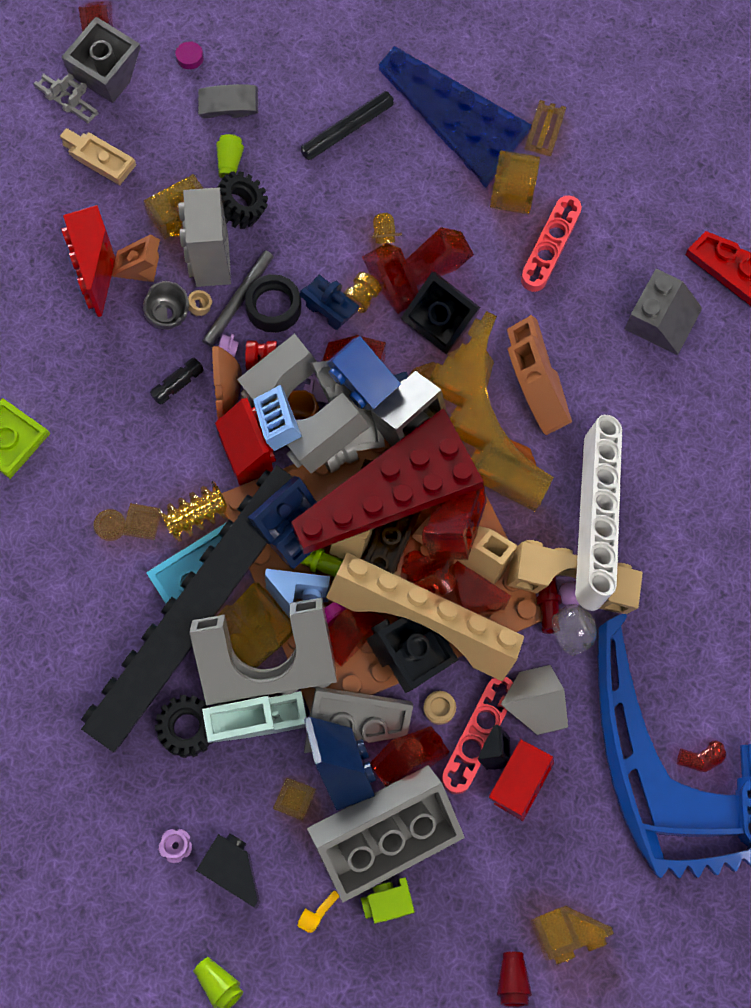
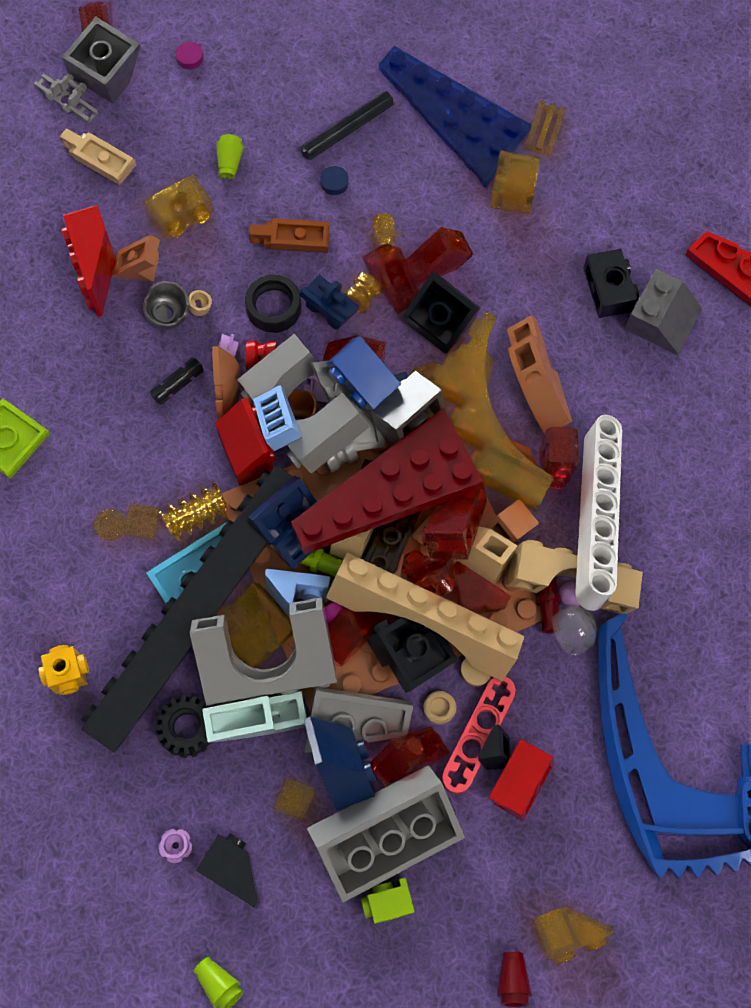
light grey brick [179,187,231,287] -> none
flat silver slope [198,84,258,119] -> none
flat silver bar [202,250,274,348] -> none
black tyre [216,171,268,229] -> none
yellow hand [298,891,339,933] -> none
light grey slope [500,665,568,735] -> none
coral beam [521,195,582,292] -> none
clear red arm [676,741,726,772] -> none
none -> yellow brick [39,645,89,695]
none -> dark orange hinge [249,218,330,253]
none -> dark blue tile [320,166,349,195]
none -> tan tile [461,658,492,687]
none -> nougat brick [484,499,539,543]
none -> clear red brick [539,427,579,488]
none -> black brick [583,248,639,318]

